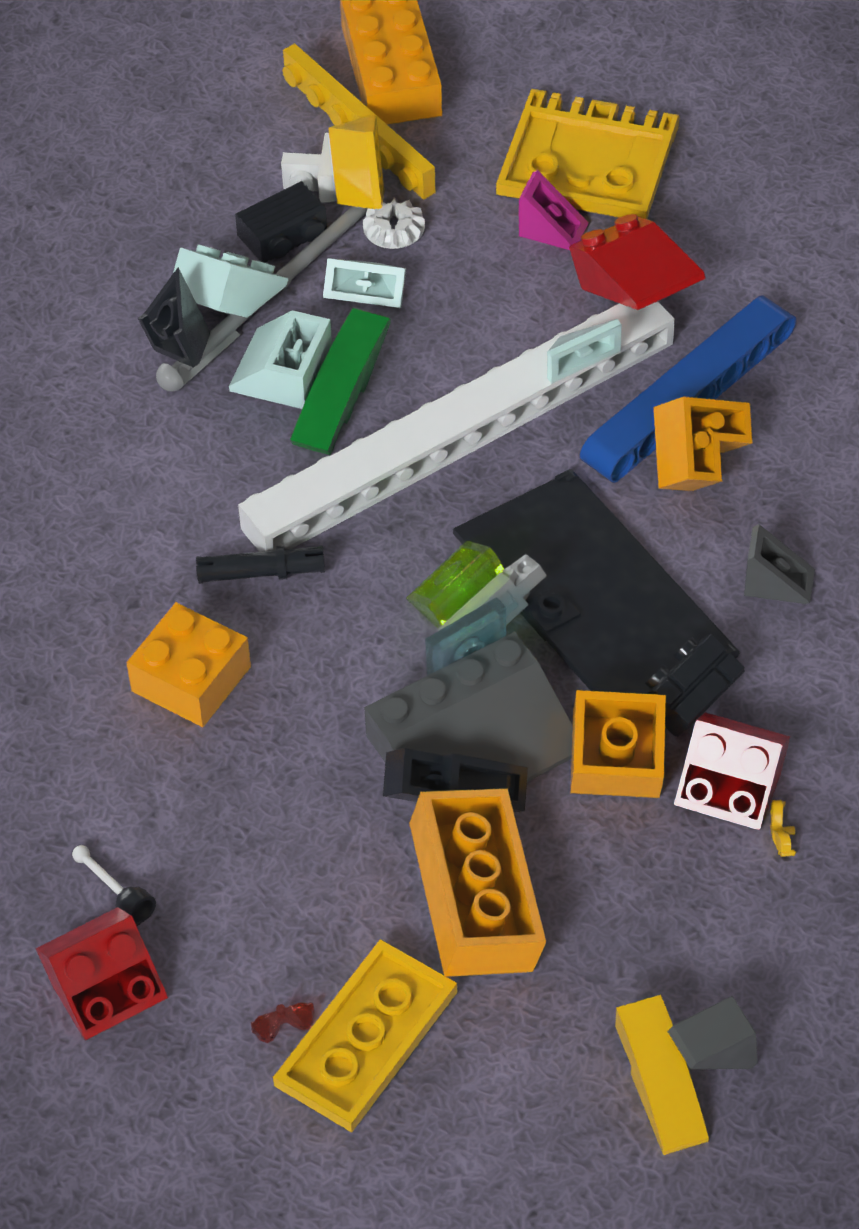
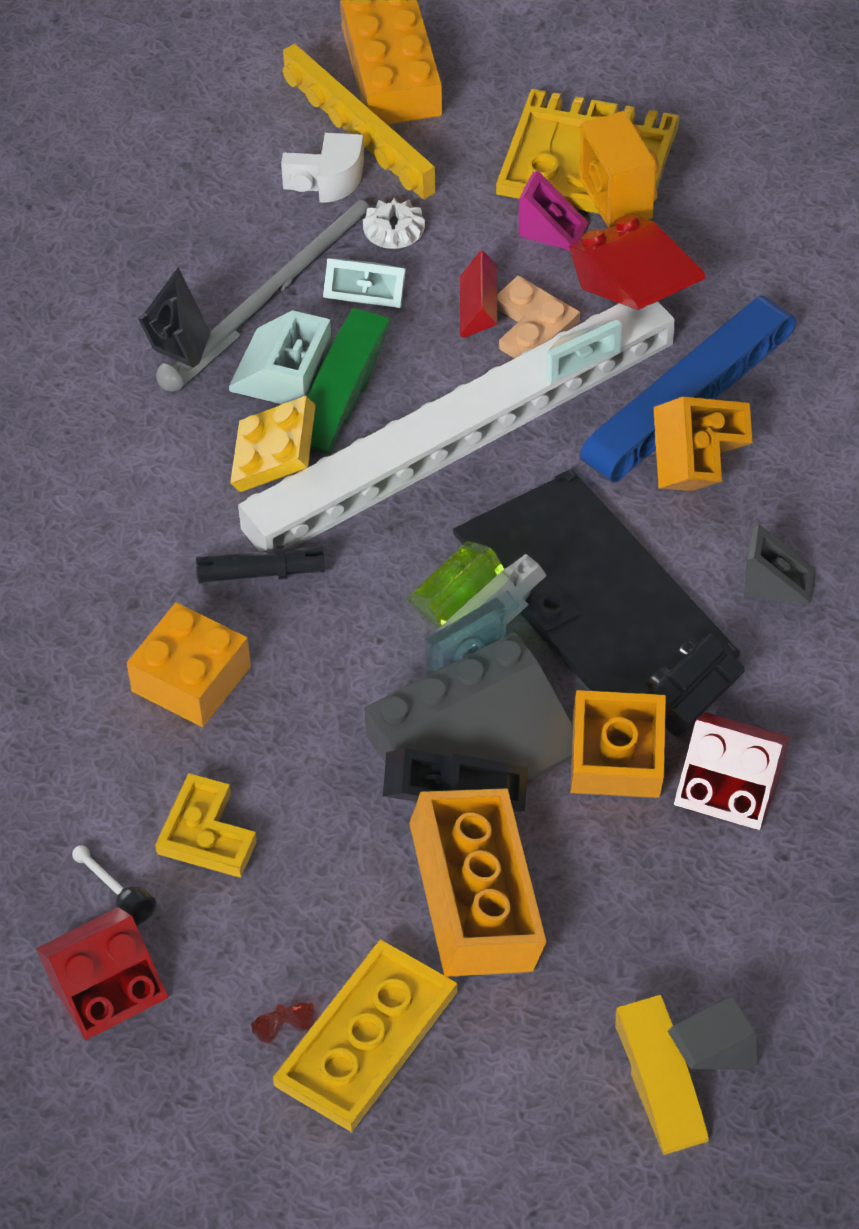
light aqua slope [173,244,288,318] -> none
black brick [235,181,327,263] -> none
yellow slope [328,115,385,209] -> none
yellow piece [770,800,796,857] -> none
none -> yellow plate [155,773,257,878]
none -> yellow plate [230,396,316,492]
none -> red slope [460,251,497,338]
none -> light nougat plate [497,275,580,359]
none -> light orange brick [579,111,659,228]

